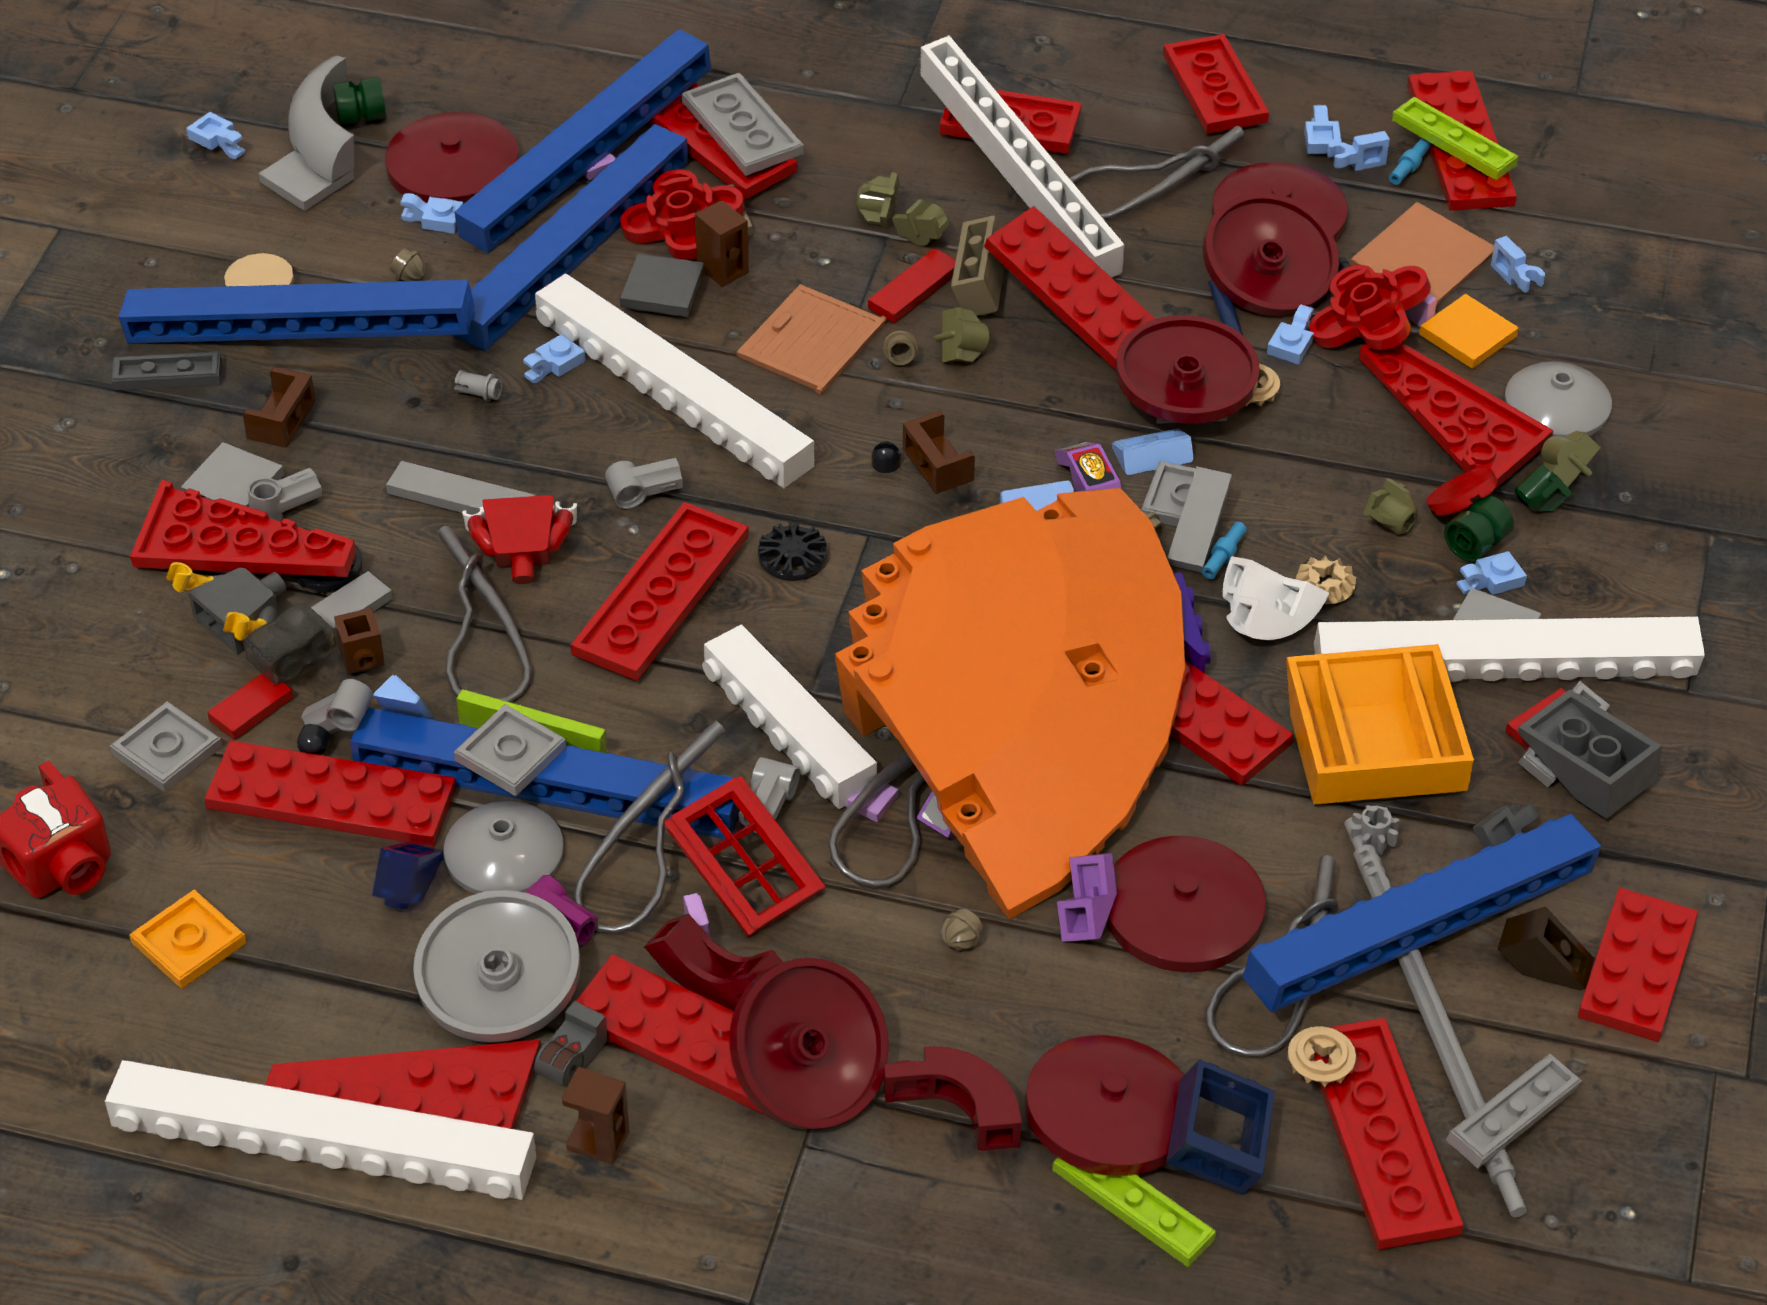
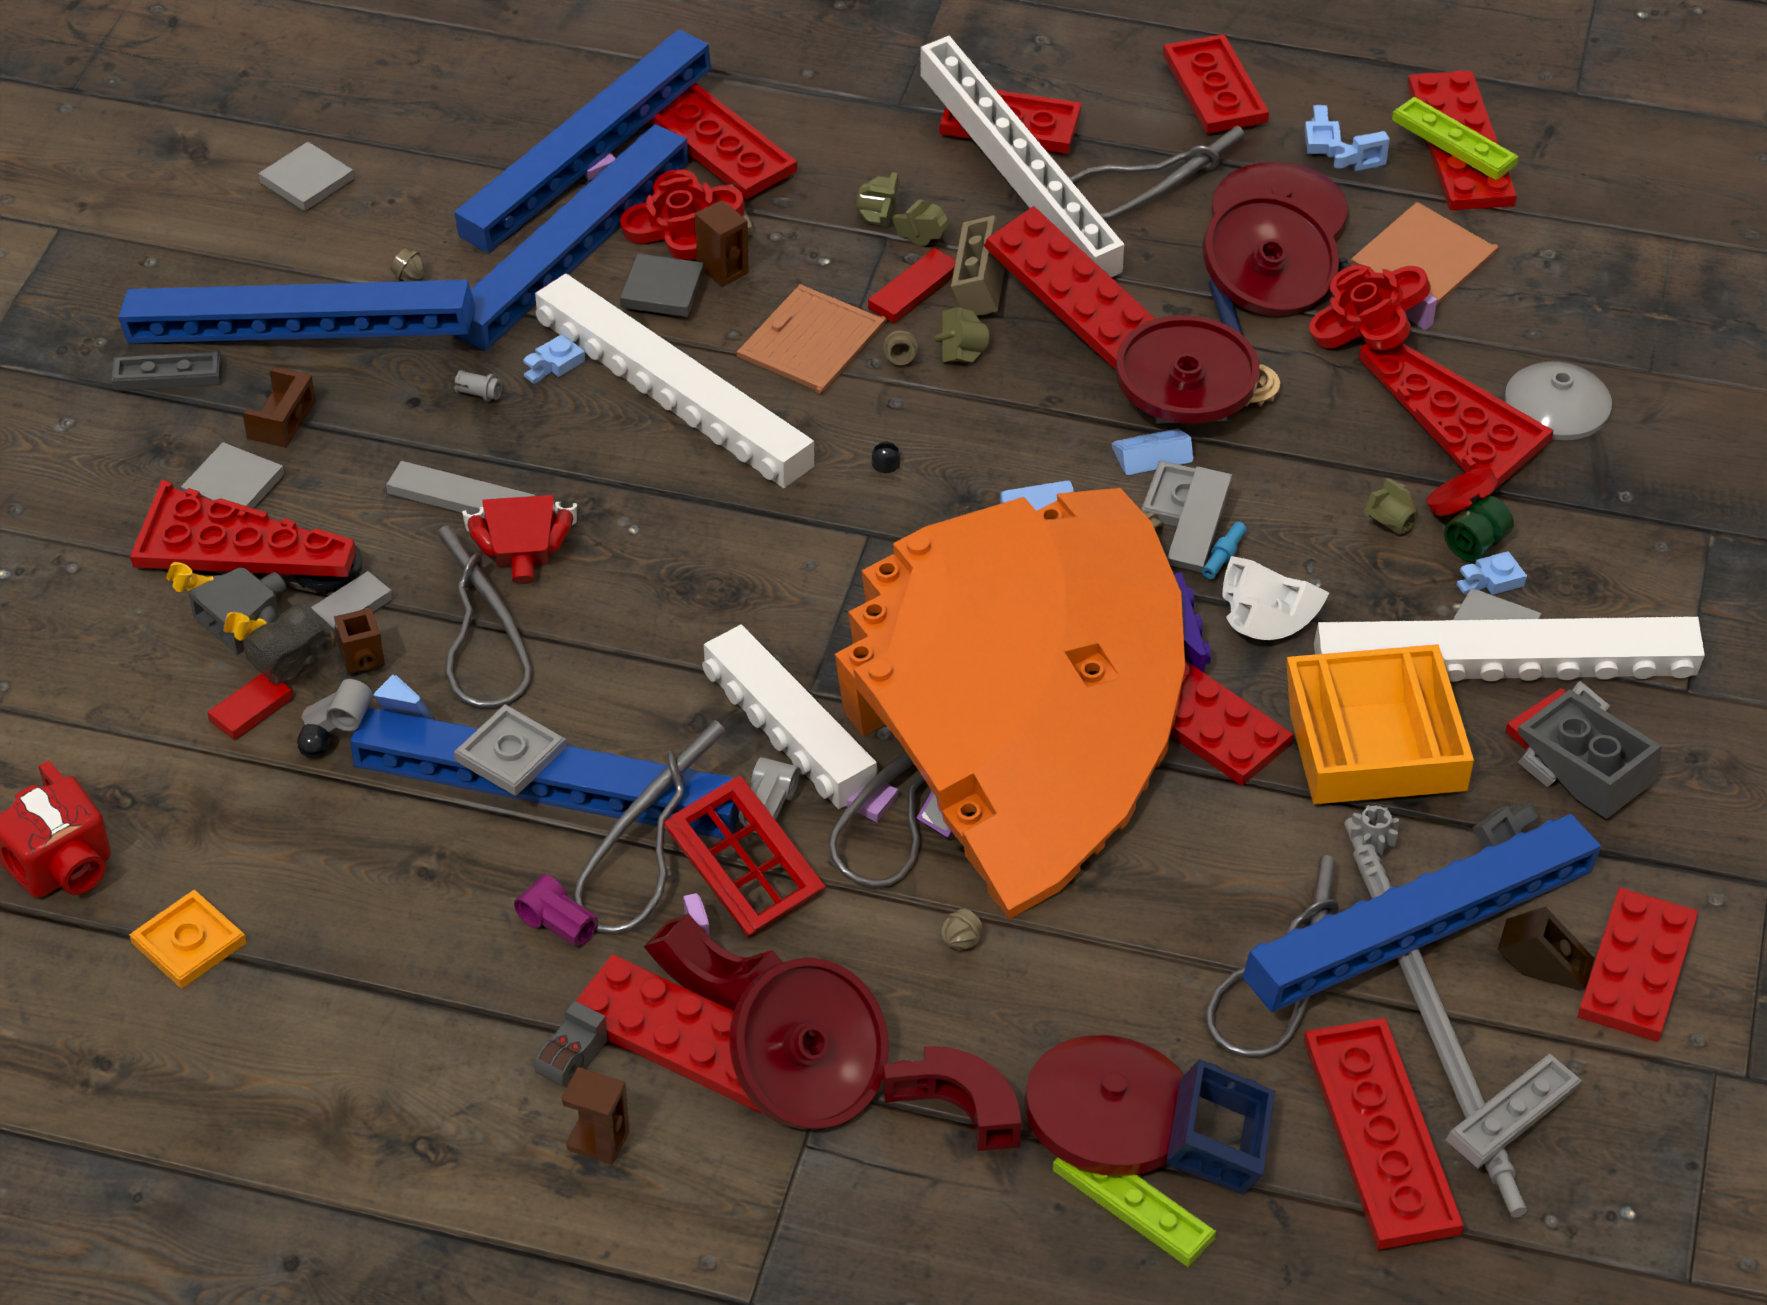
white brick [105,1060,536,1200] -> none
light grey tile [109,701,222,793] -> none
light blue plate [186,112,246,159] -> none
red plate [204,740,457,847] -> none
tan tile [224,253,294,286] -> none
light grey piece [248,468,322,521] -> none
red wing [265,1040,541,1130] -> none
light grey brick [288,56,354,182] -> none
dark green wheel [333,76,386,126] -> none
clear blue slope [372,842,444,909] -> none
dark red dish [385,112,519,204] -> none
light blue plate [400,193,463,234] -> none
light grey dish [413,890,581,1042] -> none
light grey dish [444,801,564,894] -> none
lime tile [456,689,607,753] -> none
red plate [571,502,749,681] -> none
light grey piece [605,458,683,509] -> none
light grey tile [682,73,804,175] -> none
black wheel [758,522,827,580] -> none
reddish brown panel [903,411,975,494] -> none
slope [1055,442,1121,492] -> none
medium lavender slope [1057,853,1117,942] -> none
dark red dish [1106,836,1266,972] -> none
light blue plate [1267,304,1314,365] -> none
tan gear [1287,1026,1356,1088] -> none
tan gear [1296,555,1356,604] -> none
dark azure bar [1389,138,1431,185] -> none
light orange tile [1419,294,1519,369] -> none
light blue plate [1491,236,1545,292] -> none
dark green piece [1515,464,1572,511] -> none
olive piece [1541,431,1601,487] -> none

